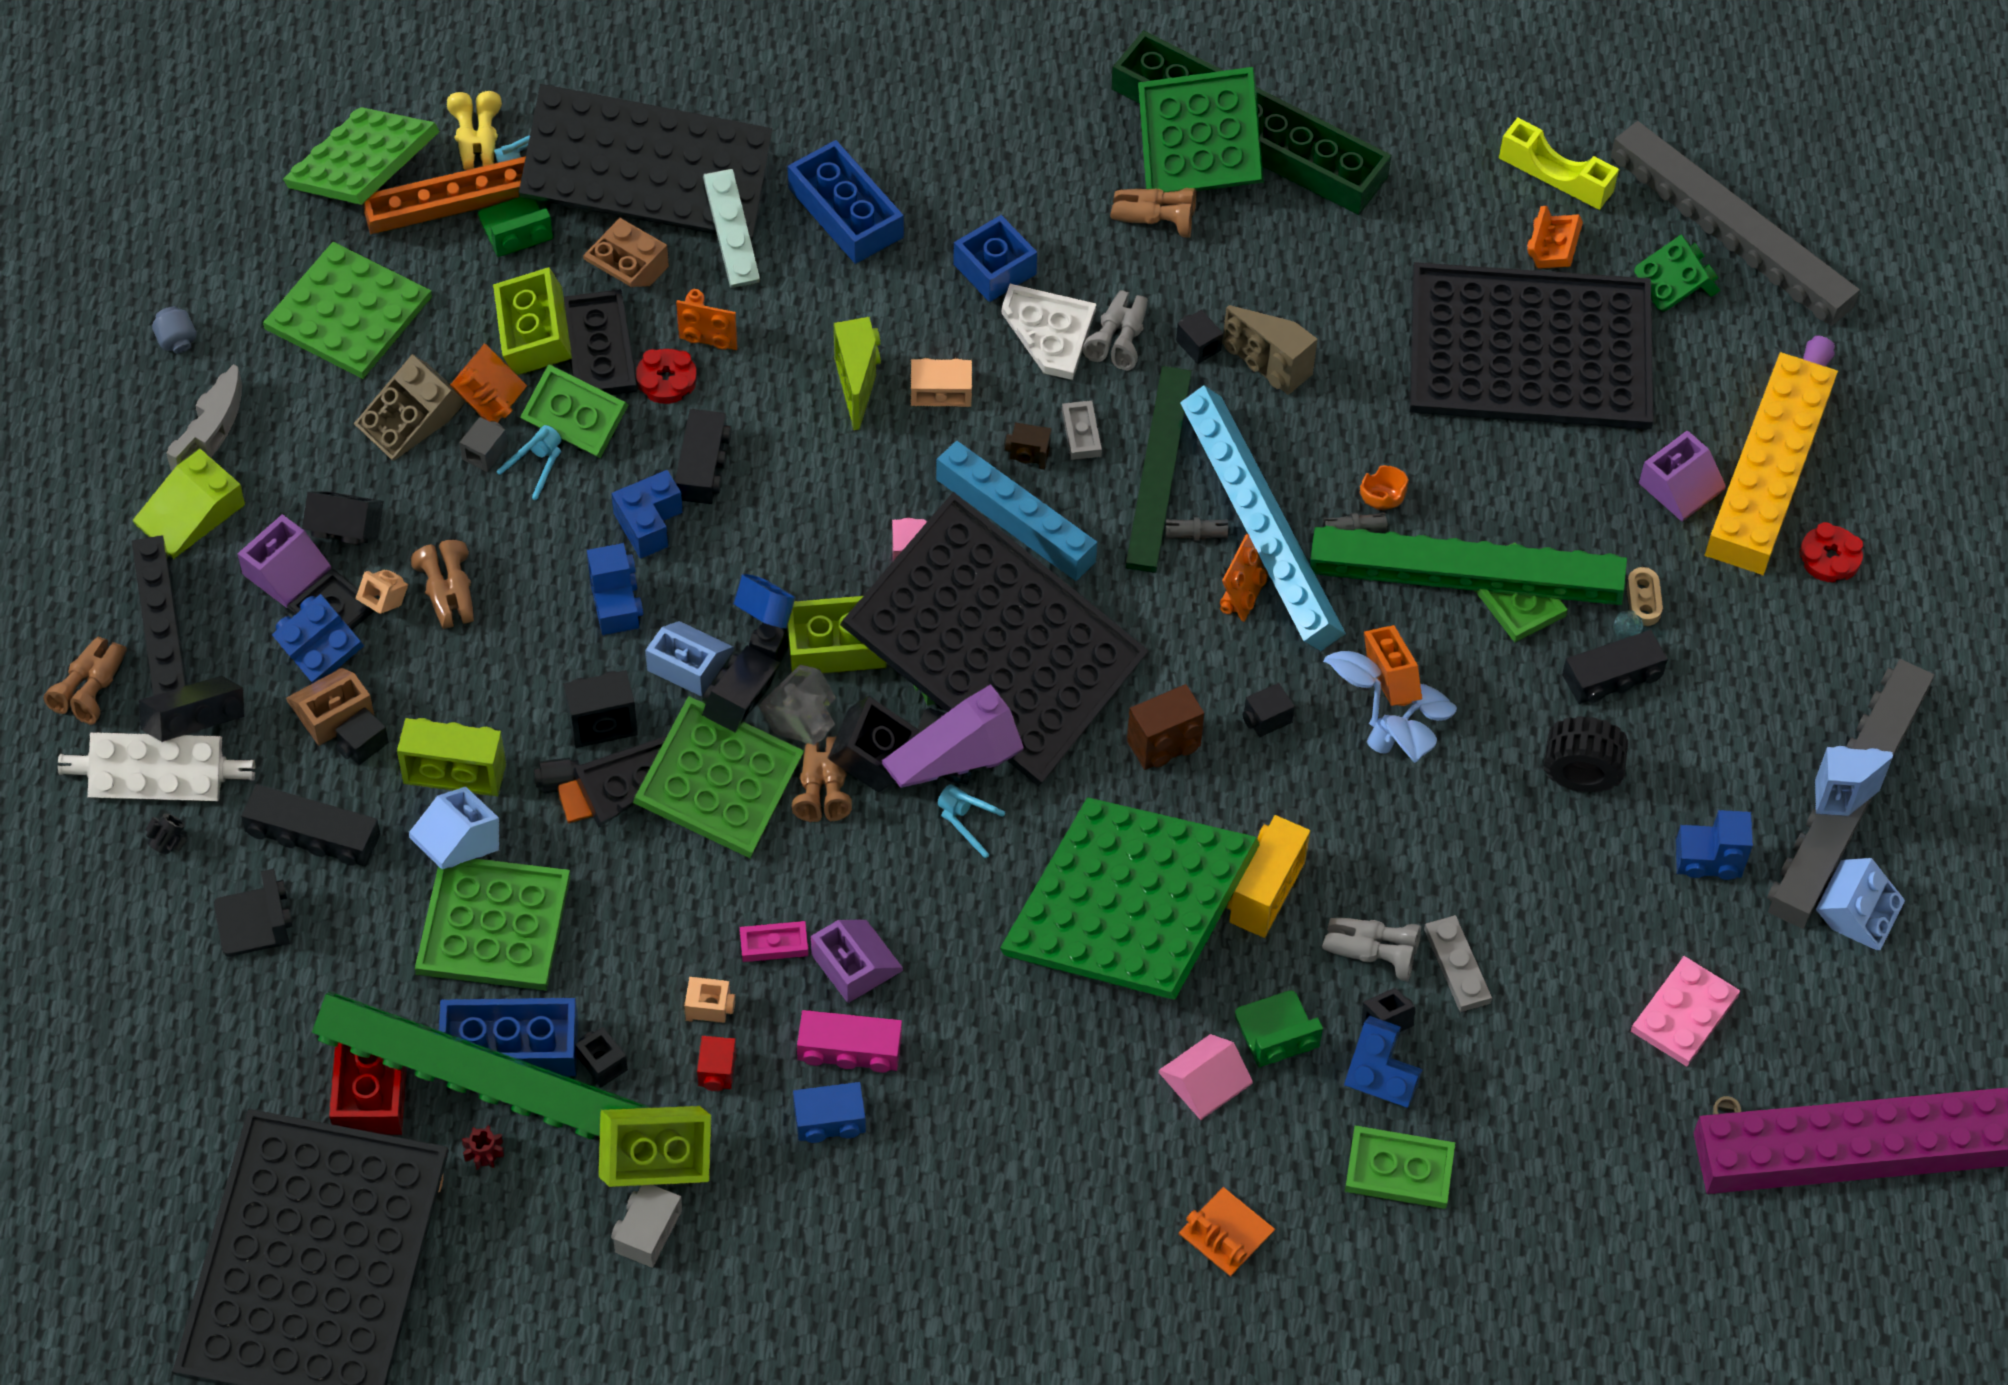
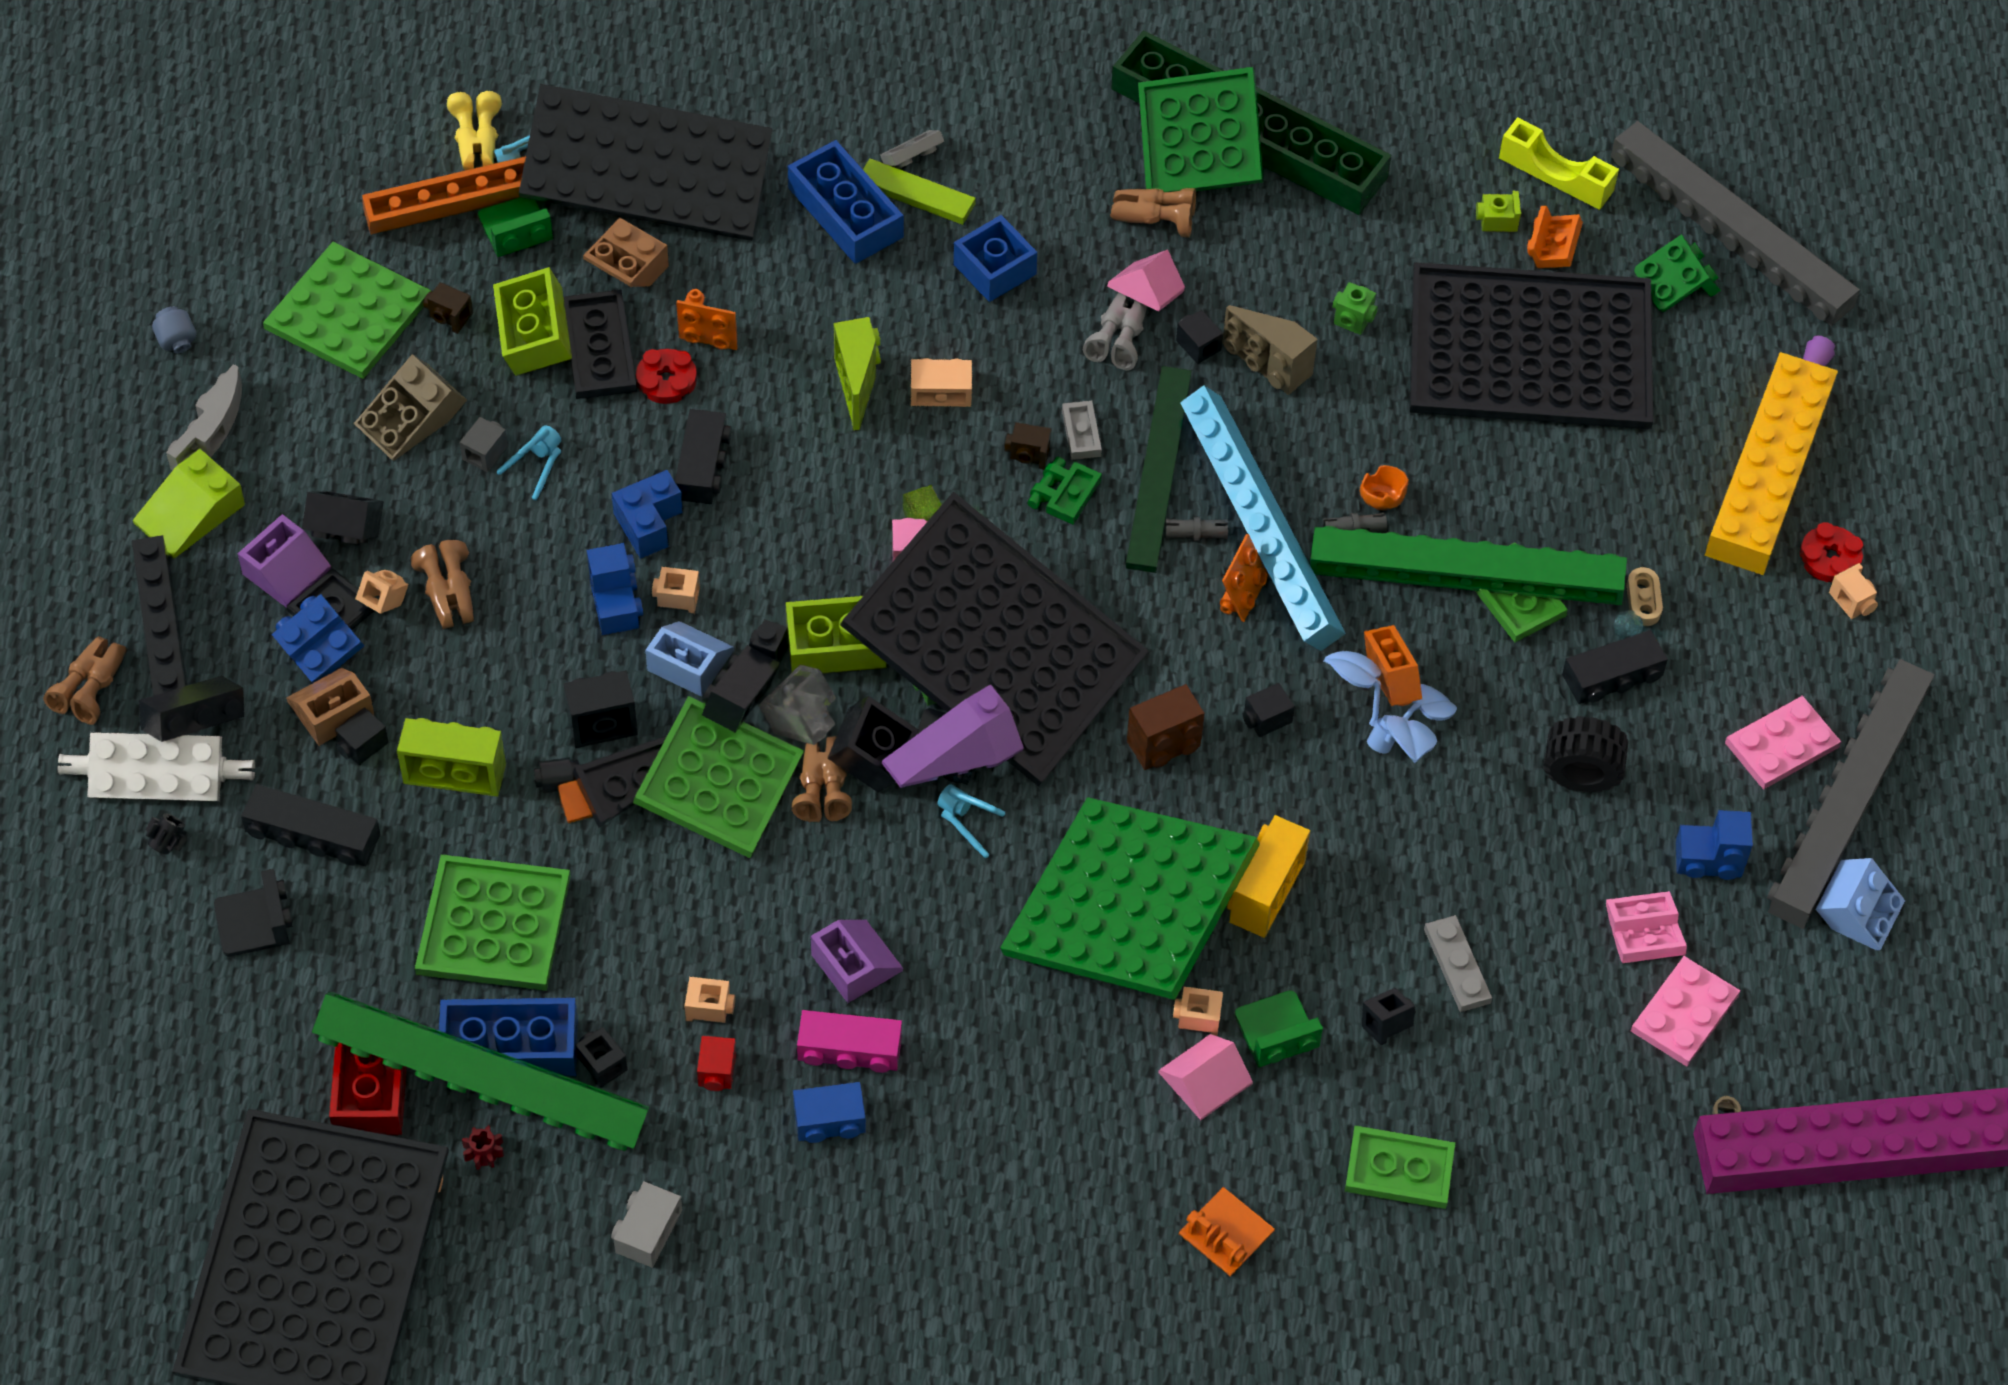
bright green plate [283,107,440,205] -> none
light blue slope [409,787,499,869] -> none
orange hinge [450,343,527,423] -> none
bright green plate [520,364,628,458] -> none
lime brick [599,1106,711,1187] -> none
light aqua plate [703,169,760,288] -> none
blue beam [733,574,796,628] -> none
dark pink plate [740,921,808,962] -> none
dark azure brick [936,441,1097,581] -> none
white plate [1002,284,1096,380] -> none
light grey piece [1322,918,1421,982] -> none
blue brick [1344,1016,1423,1108] -> none
medium lavender slope [1639,430,1726,522] -> none
light blue slope [1815,746,1893,816] -> none
none -> dark brown brick [423,282,473,334]
none -> light nougat brick [652,567,700,614]
none -> lime tile [863,158,976,225]
none -> light grey plate [880,130,944,169]
none -> clear neon green brick [903,485,941,521]
none -> green plate [1027,457,1102,525]
none -> bright pink slope [1107,249,1185,312]
none -> light nougat brick [1173,987,1223,1036]
none -> bright green brick [1332,282,1378,335]
none -> lime brick [1476,191,1521,232]
none -> bright pink slope [1606,891,1687,963]
none -> bright pink plate [1725,696,1841,790]
none -> light nougat brick [1829,563,1878,619]

